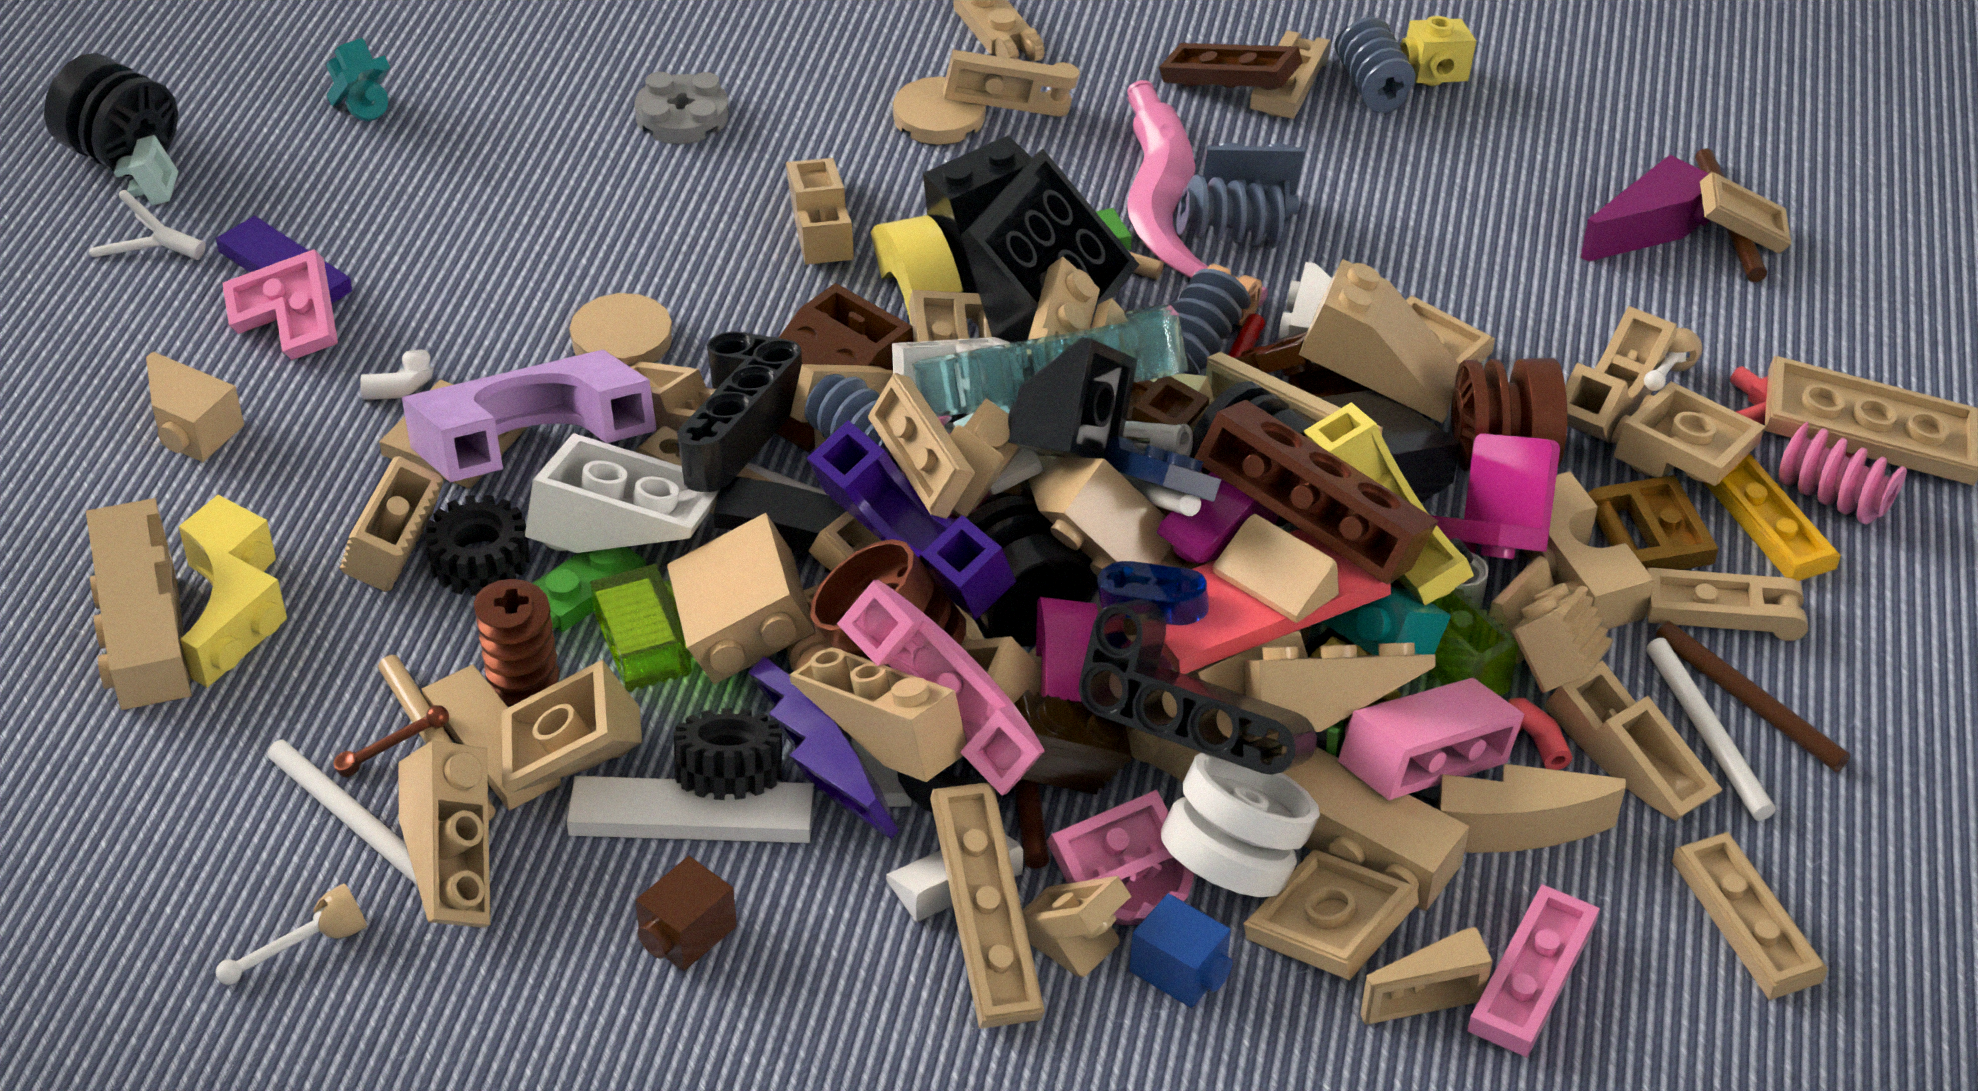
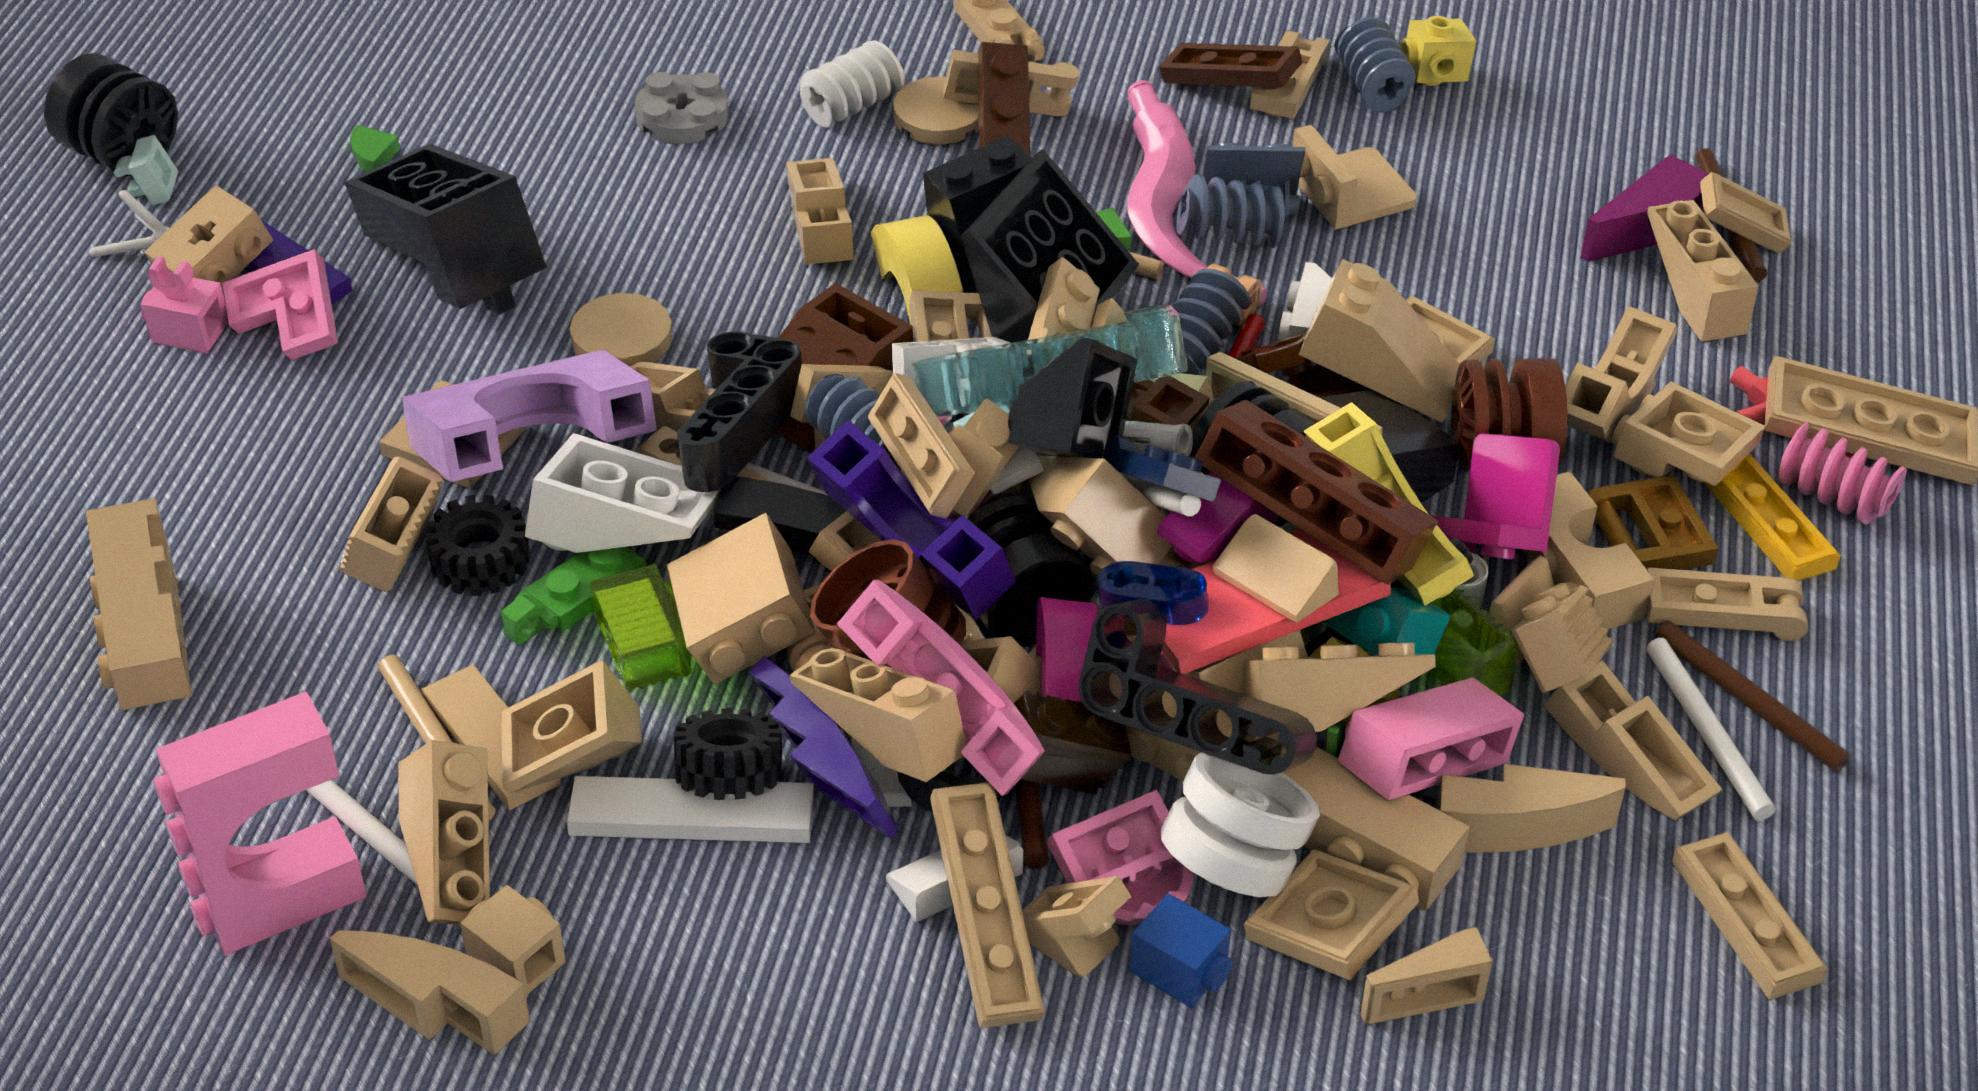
tan slope [146,352,244,462] -> none
light yellow arch [178,495,287,688] -> none
hinge [216,883,367,985] -> none
teal hips [326,38,391,122] -> none
copper hinge [333,705,449,777] -> none
white arm [360,350,434,400] -> none
copper piece [474,579,560,707] -> none
reddish brown brick [635,855,737,971] -> none
bright pink plate [1467,884,1600,1057] -> none
coral arm [1509,697,1572,770] -> none
hinge [1644,328,1702,391] -> none
none -> bright pink brick [141,256,228,354]
none -> tan brick [144,185,273,290]
none -> bright pink arch [152,691,367,956]
none -> tan slope [330,930,530,1055]
none -> black hinge [344,143,547,315]
none -> bright green tile [350,125,400,172]
none -> tan brick [460,885,566,996]
none -> white piece [800,40,905,127]
none -> reddish brown plate [978,42,1030,155]
none -> tan bracket [1292,125,1417,230]
none -> tan slope [1647,200,1759,342]

